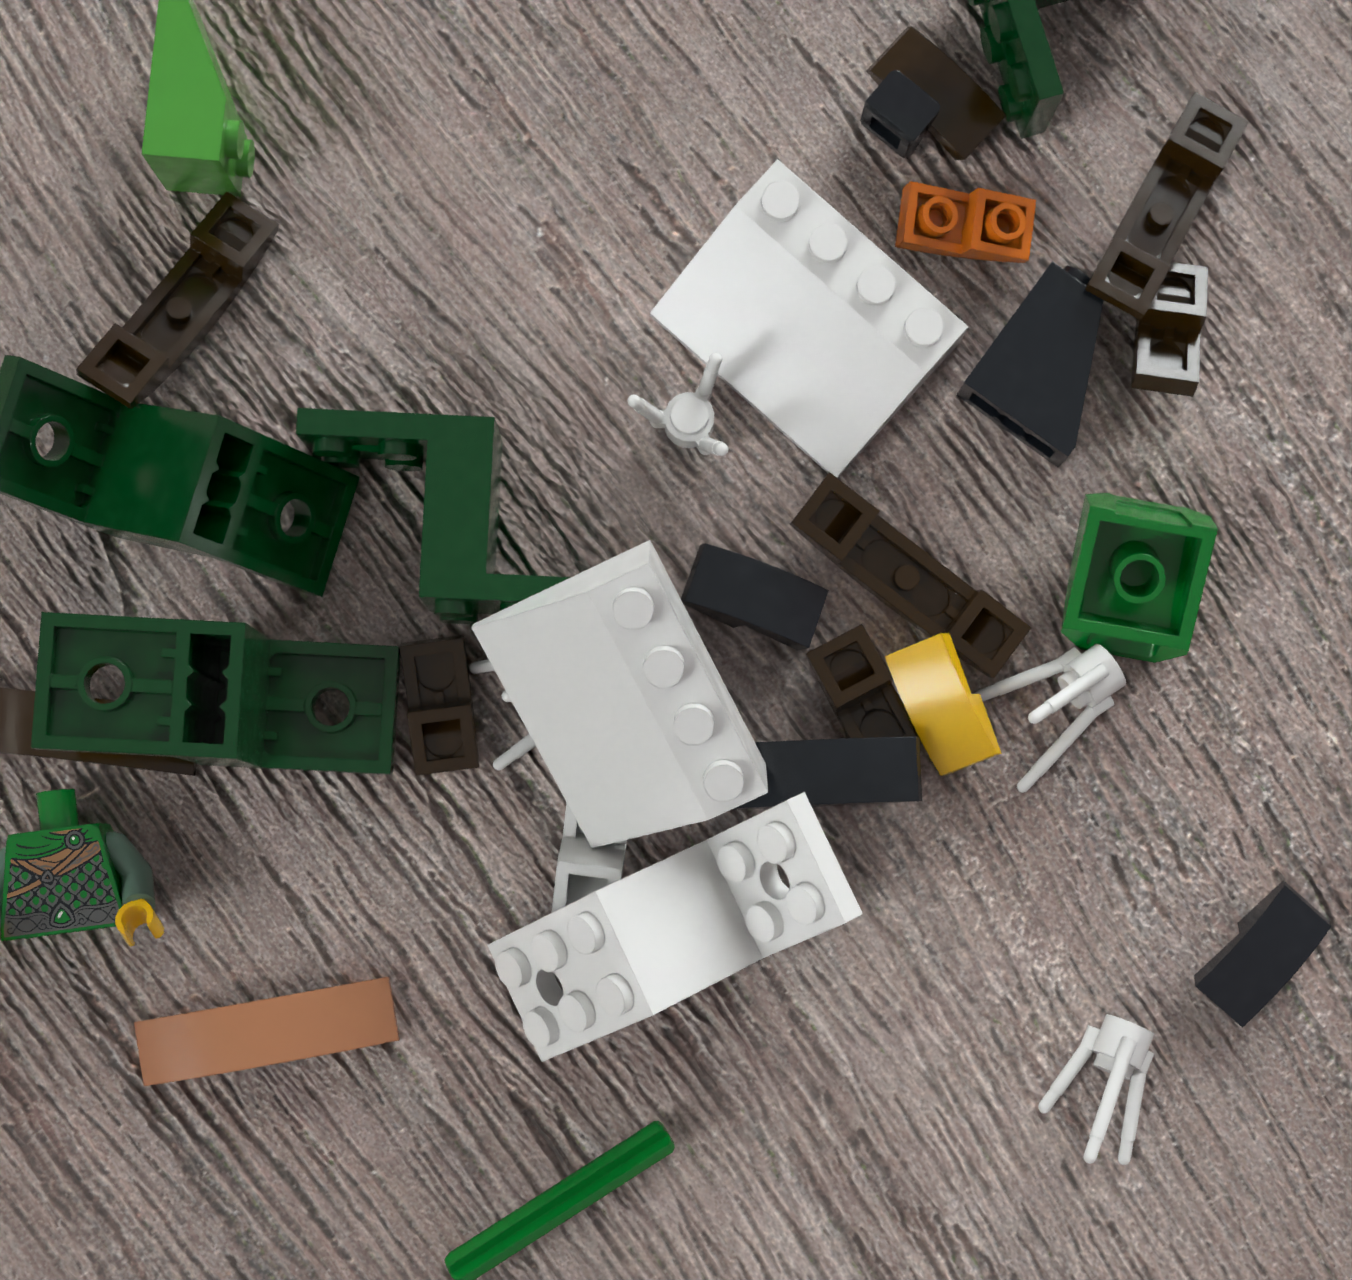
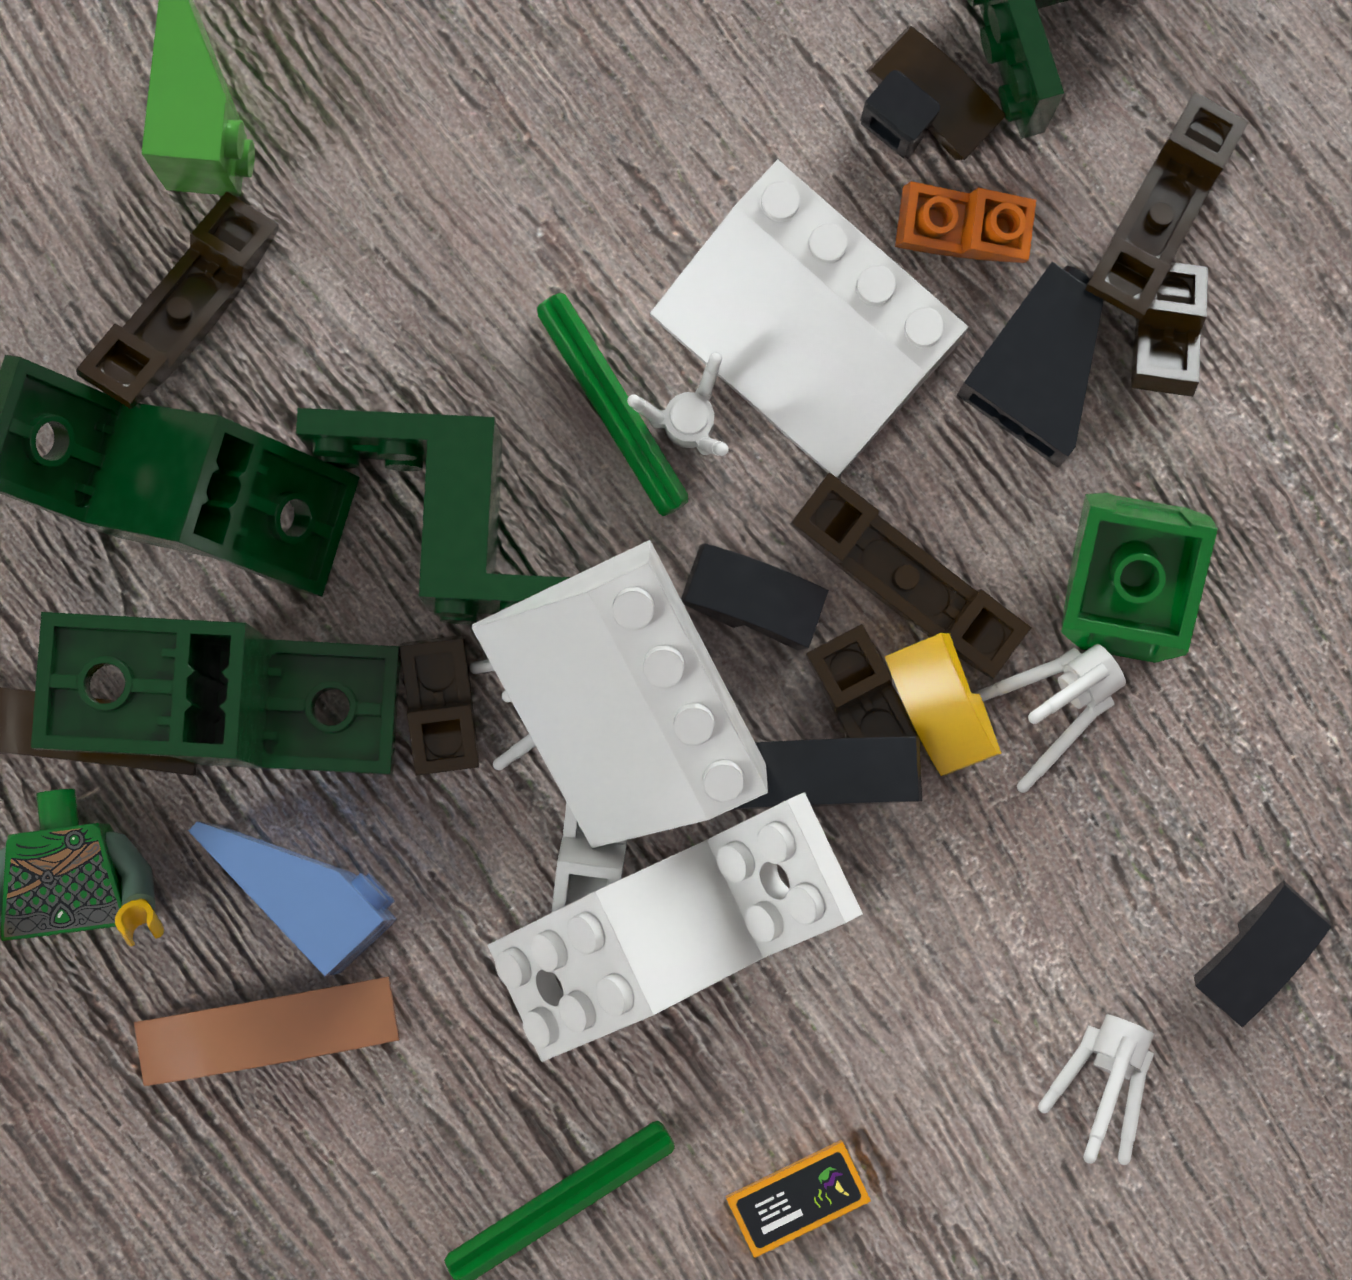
none -> medium blue slope [188,821,397,977]
none -> green axle [537,293,689,516]
none -> tile [725,1140,871,1258]

